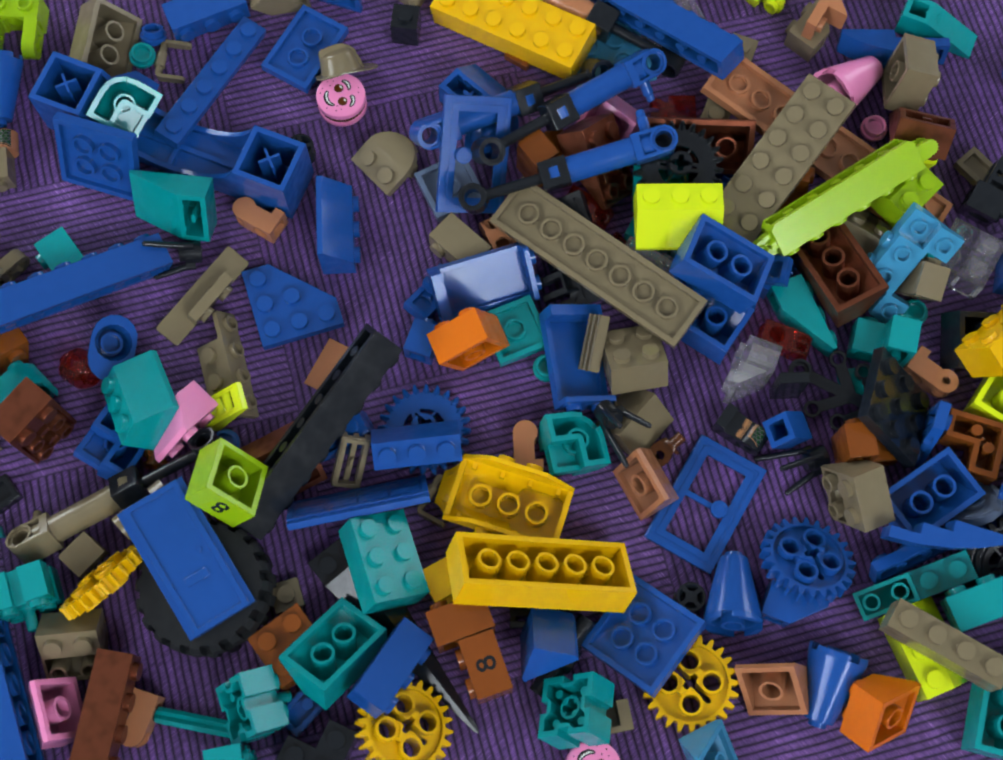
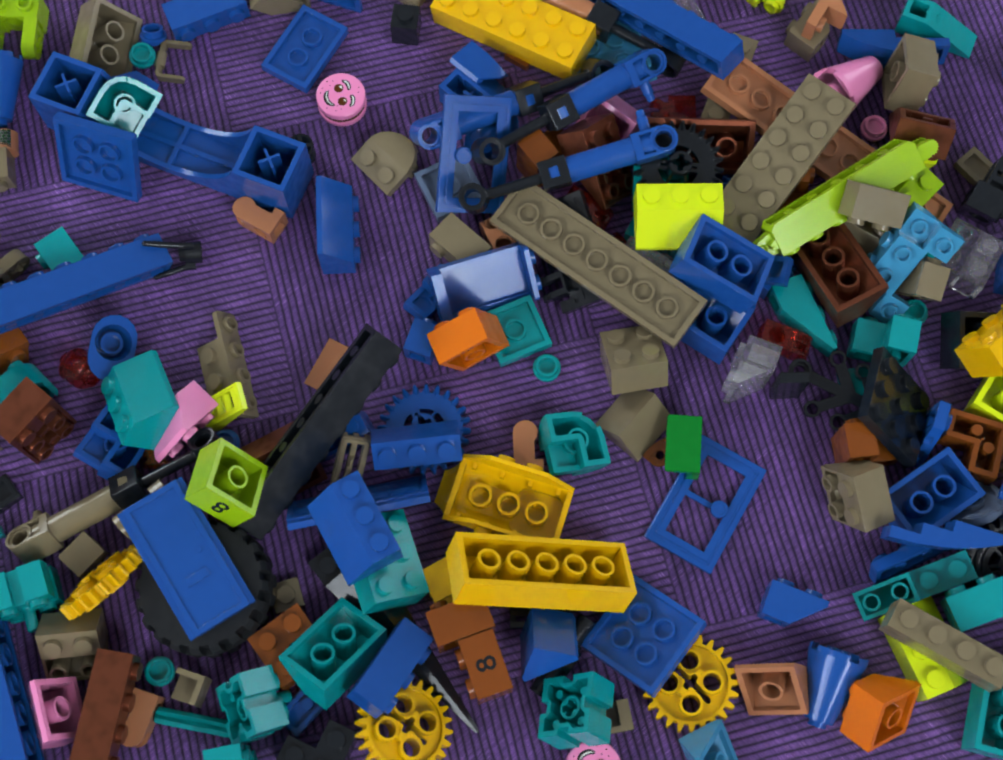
teal slope [129,170,217,242] -> none
blue plate [154,16,266,149] -> none
dark tan bracket [156,246,249,346] -> none
blue plate [241,264,345,350] -> none
dark tan piece [316,43,378,81] -> none
dark tan piece [417,474,446,528] -> none
blue panel [539,304,617,413] -> none
dark tan tile [578,313,610,373] -> none
black plant [594,400,652,468] -> none
nougat slope [612,447,679,521] -> none
black wheel [672,582,706,614] -> none
blue cone [703,551,763,637] -> none
black leg [711,402,768,456] -> none
black plant [754,445,831,496] -> none
blue gear [759,517,856,605] -> none
blue brick [762,411,813,449] -> none
nougat leg [903,345,959,398] -> none
none -> teal plate [144,656,176,687]
none -> dark tan panel [171,667,212,708]
none -> blue slope [307,470,403,586]
none -> blue slope [449,41,508,83]
none -> green panel [664,414,702,480]
none -> dark tan brick [838,179,911,232]

